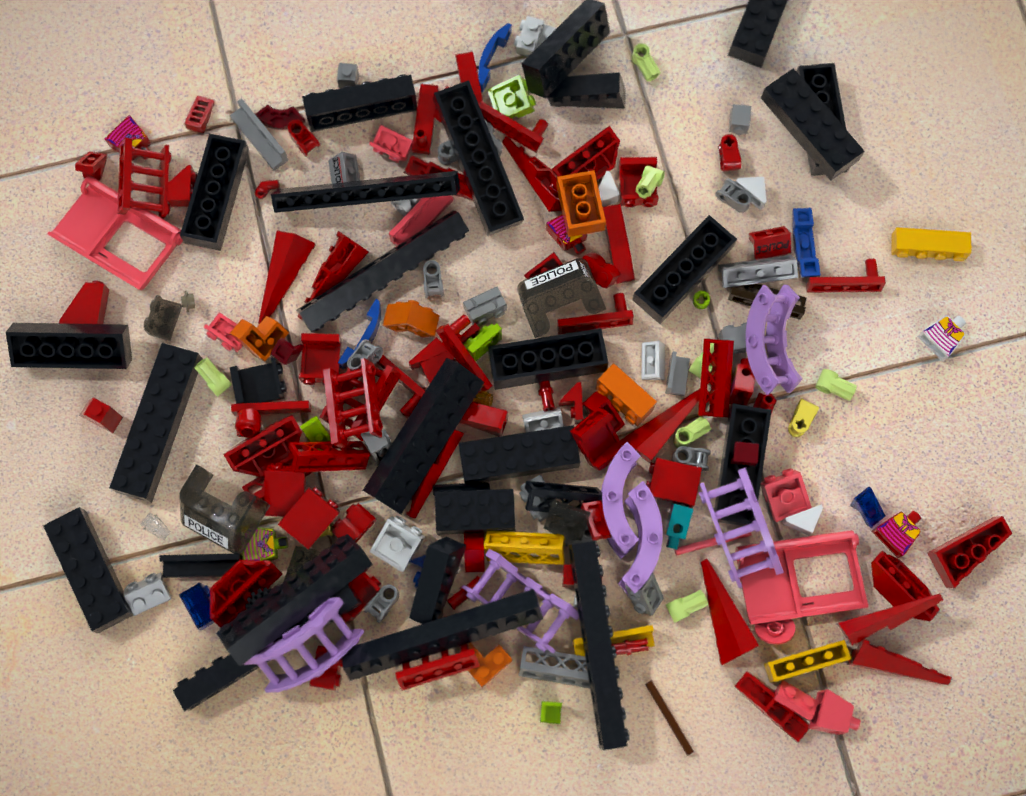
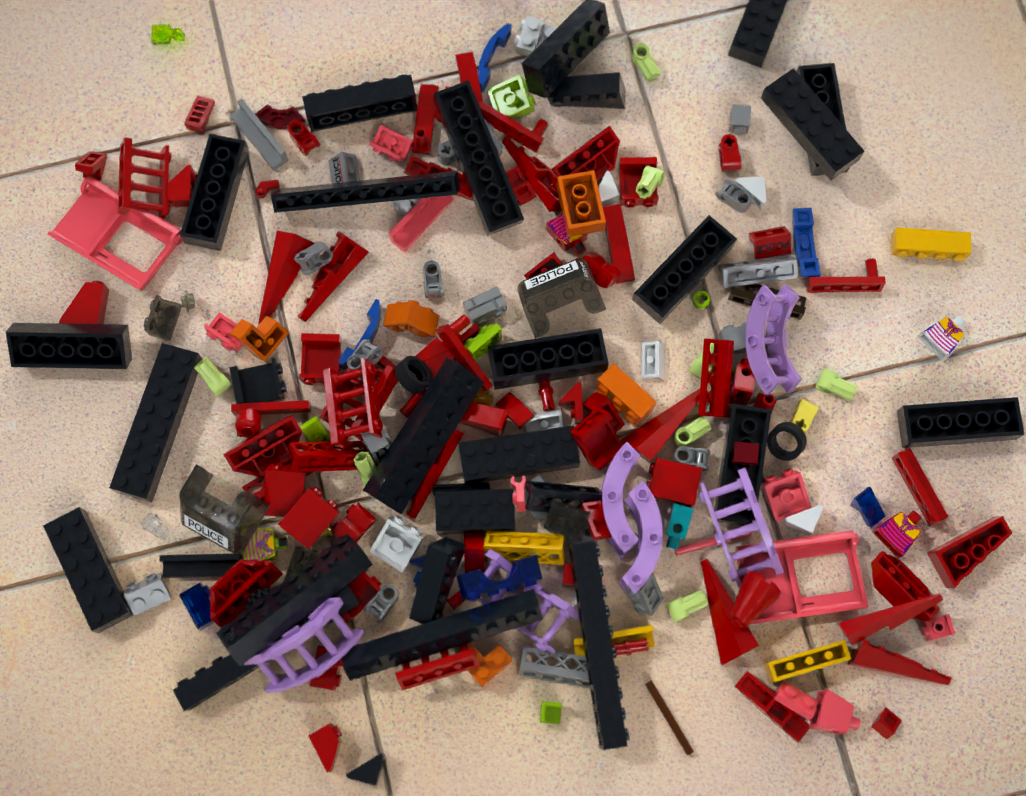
red slope [79,397,123,433] -> none
torso [104,115,150,161] -> none
dark red panel [270,337,304,365] -> none
black brick [297,210,469,332] -> none
light grey brick [337,63,359,89] -> none
red piece [557,293,634,334] -> none
light grey panel [665,351,690,397] -> none
coral dish [755,619,795,644] -> none
none -> clear neon green plate [151,24,185,45]
none -> light grey piece [294,242,333,275]
none -> red slope [308,723,342,772]
none -> black slope [346,753,385,786]
none -> yellowish green piece [353,451,377,485]
none -> black tyre [395,356,433,394]
none -> clear blue arch [456,555,543,601]
none -> red slope [495,392,534,429]
none -> red slope [506,166,537,206]
none -> coral plate [511,476,526,512]
none -> red cone [729,571,781,629]
none -> black tyre [767,422,807,461]
none -> red slope [871,707,902,739]
none -> red fence [892,448,948,526]
none -> black brick [897,397,1024,448]
none -> coral brick [920,614,956,641]

